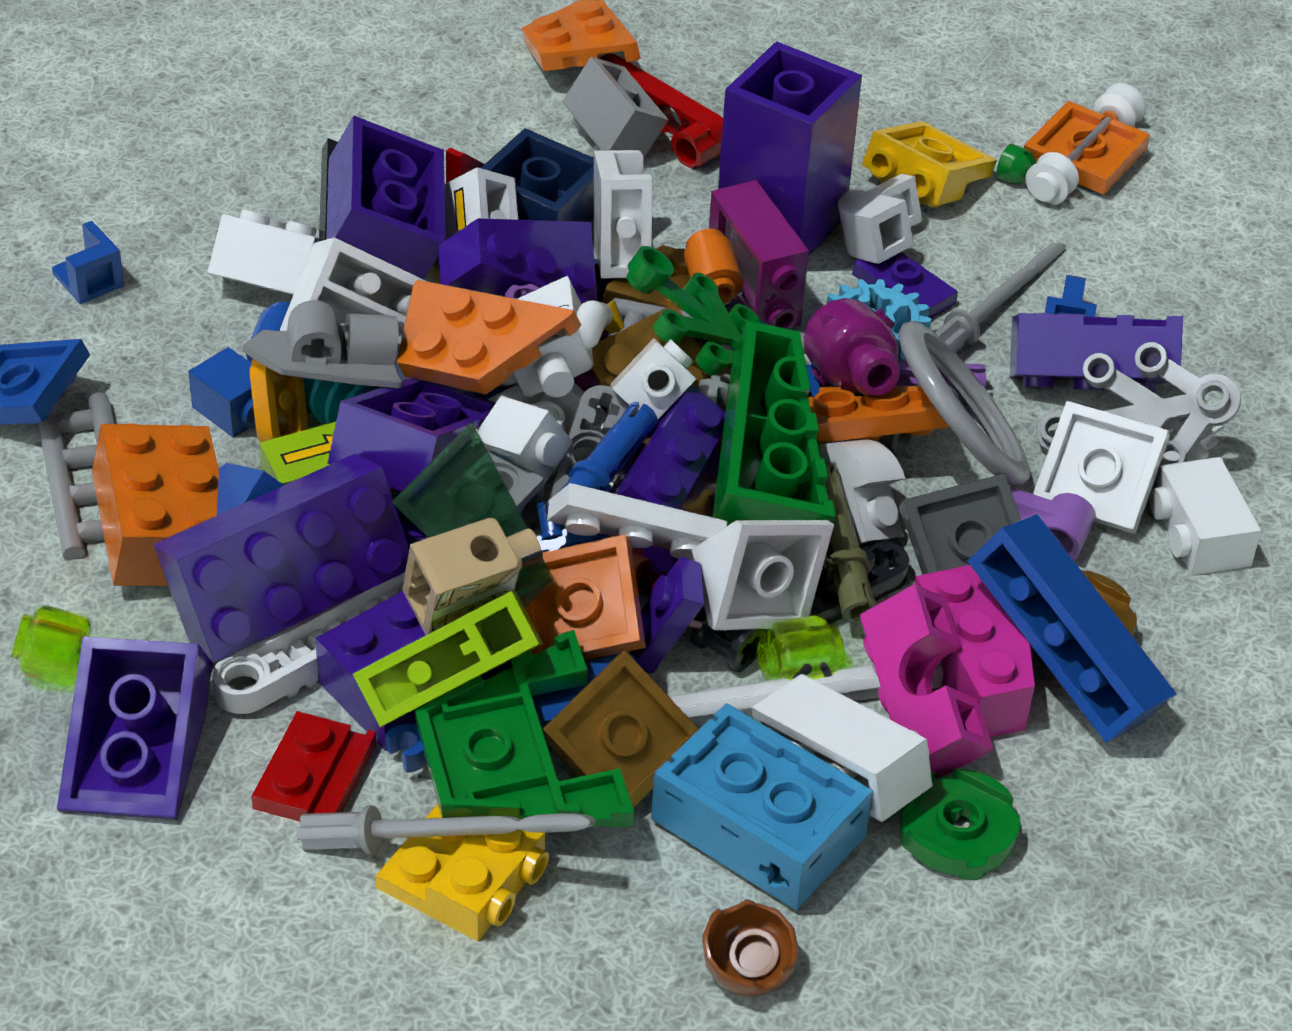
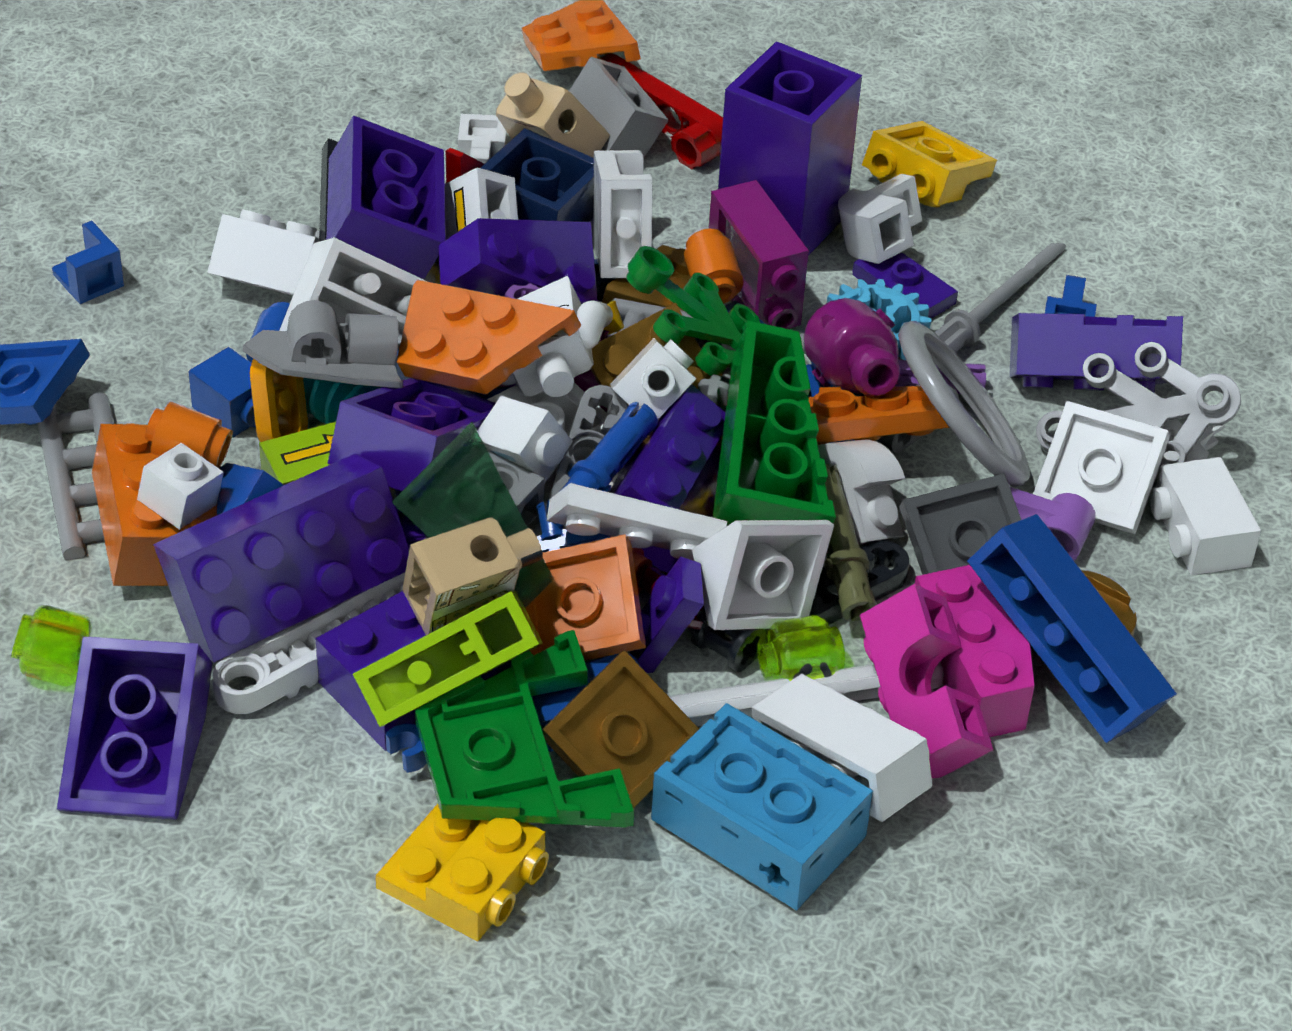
red plate [251,711,377,822] -> none
light grey piece [296,805,596,854] -> none
dark orange hair [702,899,799,997] -> none
green plate [899,769,1021,880] -> none
green hinge [996,143,1036,184] -> none
plate [1024,83,1150,205] -> none
none -> white plate [137,443,224,530]
none -> orange brick [145,402,233,469]
none -> white plate [458,114,507,164]
none -> tan torso [496,72,610,158]

